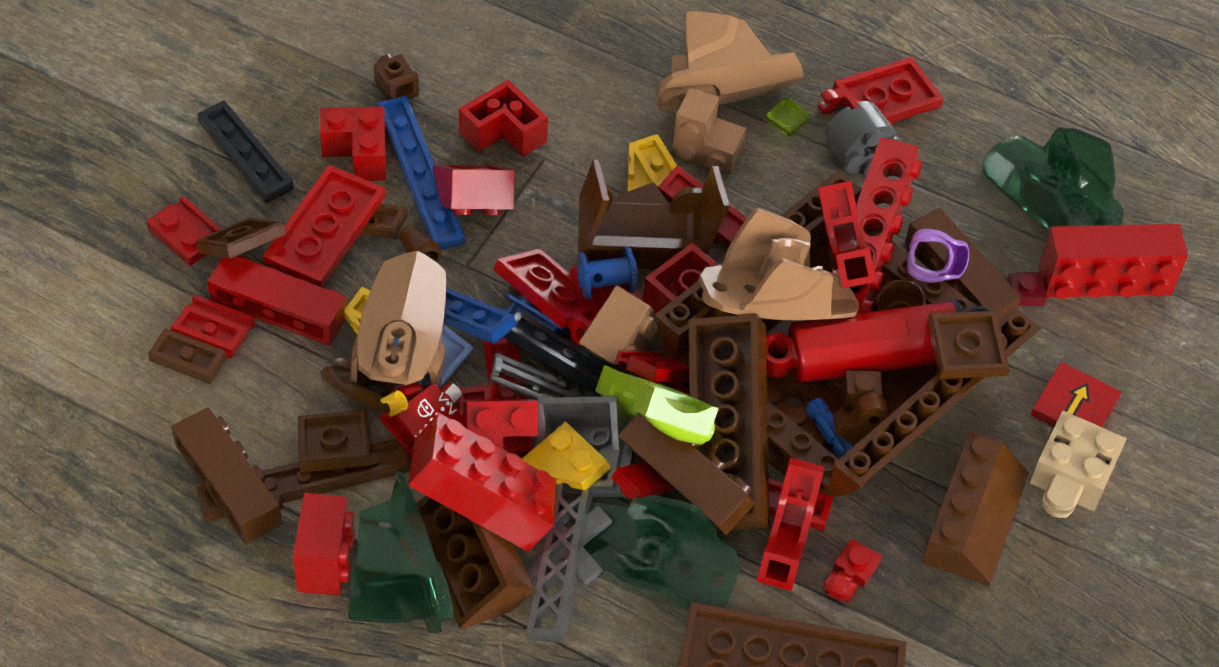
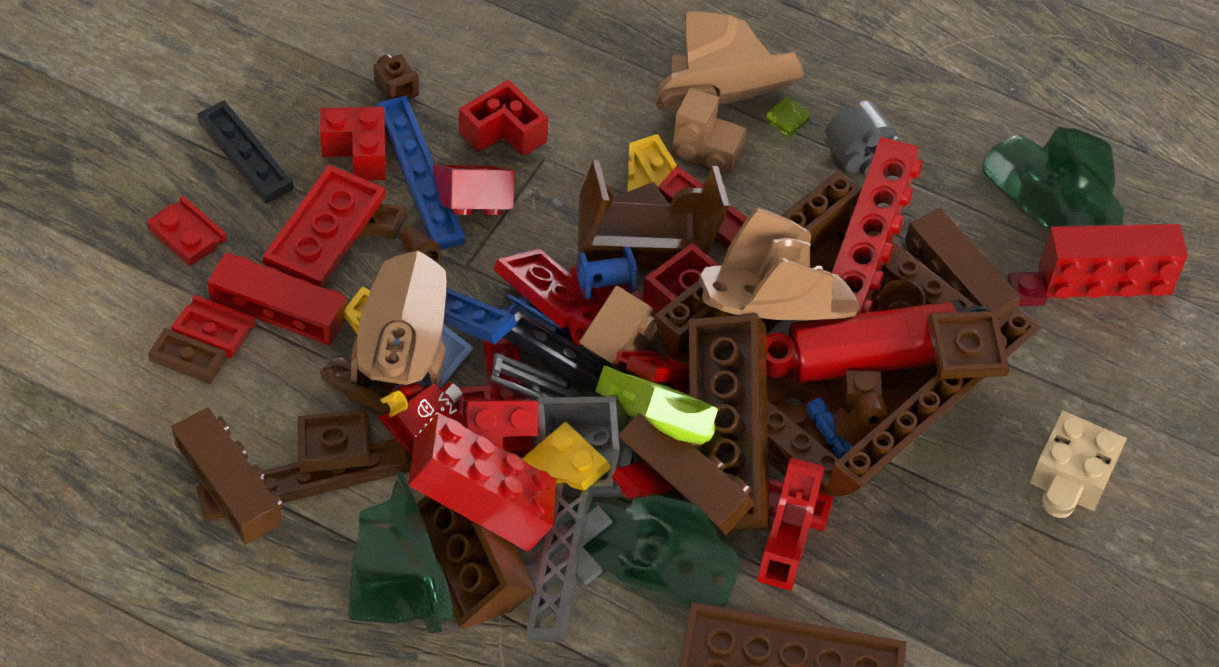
reddish brown tile [195,217,286,259] -> none
red brick [293,493,356,596] -> none
red tile [817,57,944,124] -> none
red arch [817,181,876,289] -> none
red plate [823,538,882,603] -> none
medium lavender piece [907,229,969,283] -> none
reddish brown slope [922,431,1029,587] -> none
red tile [1031,362,1122,427] -> none

